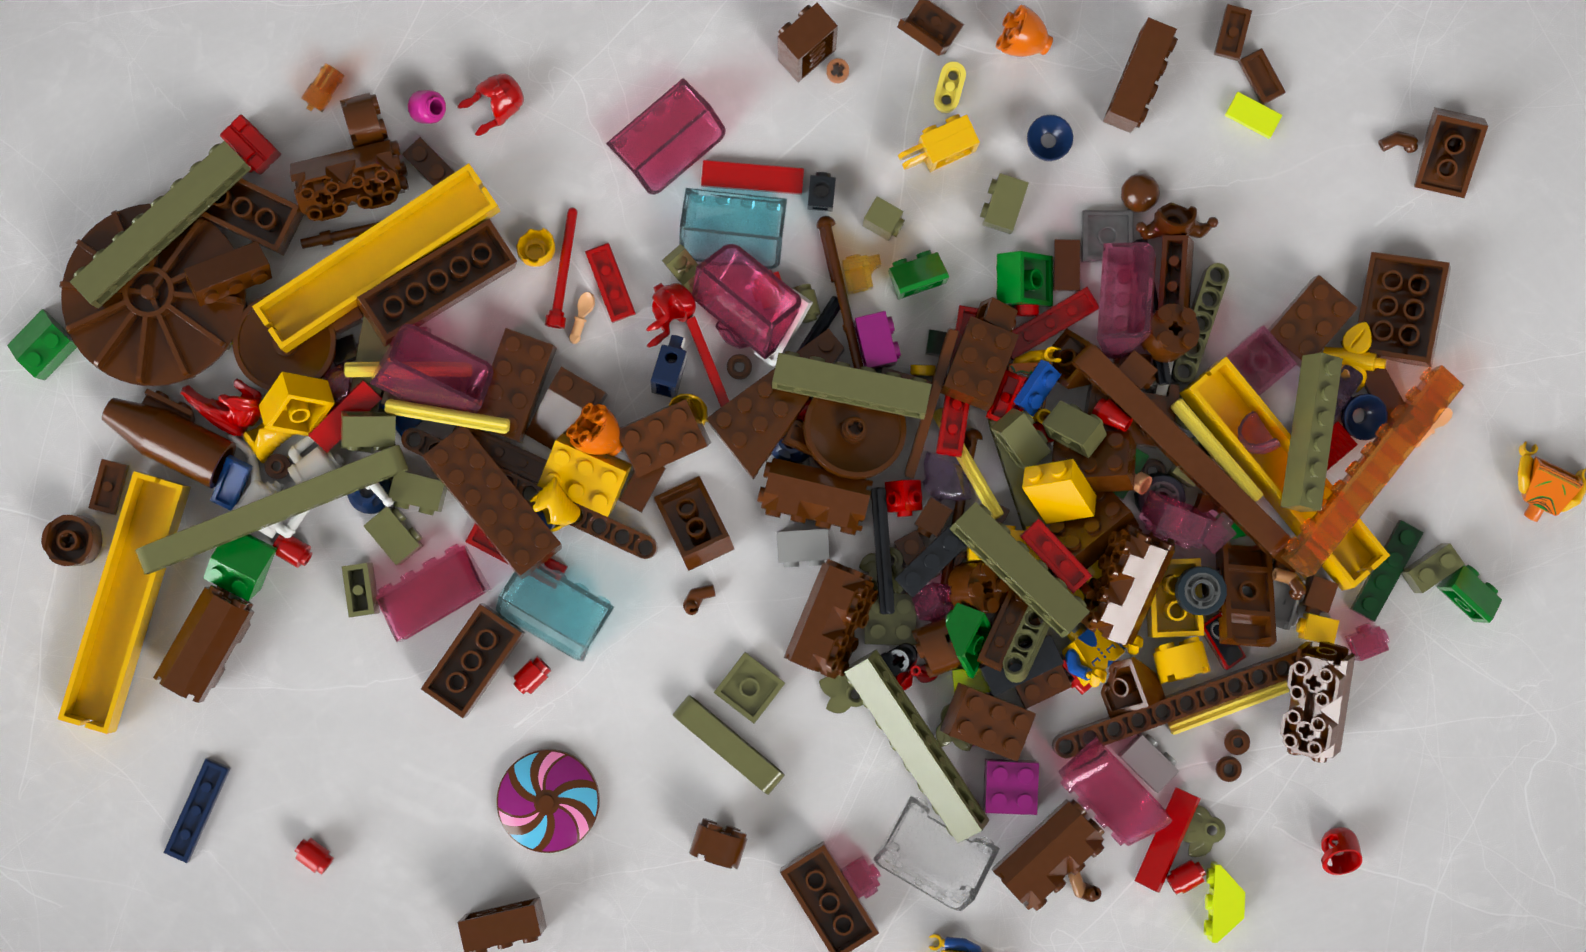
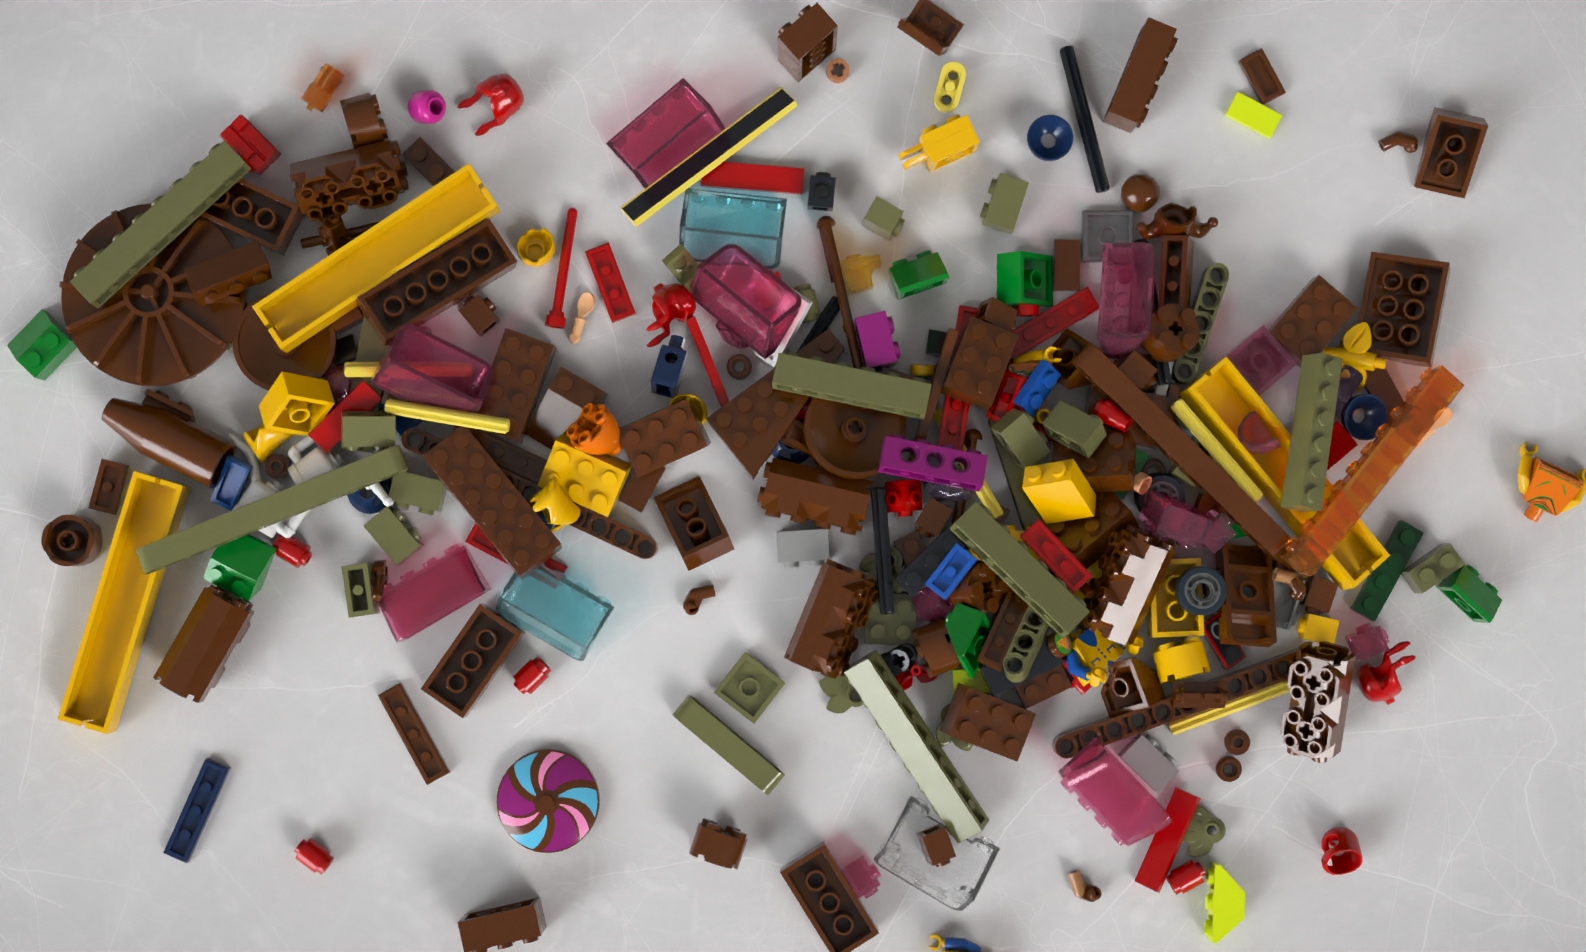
red hair [180,378,262,436] -> none
magenta brick [983,758,1039,815] -> none
reddish brown brick [992,799,1105,911] -> none
orange piece [996,5,1053,57] -> none
reddish brown plate [1214,4,1252,61] -> none
none -> reddish brown hinge [316,214,351,256]
none -> reddish brown bar [372,560,388,601]
none -> reddish brown tile [378,682,450,785]
none -> reddish brown brick [458,295,501,337]
none -> black tile [620,87,797,227]
none -> magenta brick [878,434,988,492]
none -> reddish brown brick [916,824,956,867]
none -> blue plate [925,543,978,600]
none -> tile [1048,632,1072,658]
none -> black axle [1060,46,1110,193]
none -> reddish brown hinge [1173,682,1228,708]
none -> red hair [1356,641,1416,705]

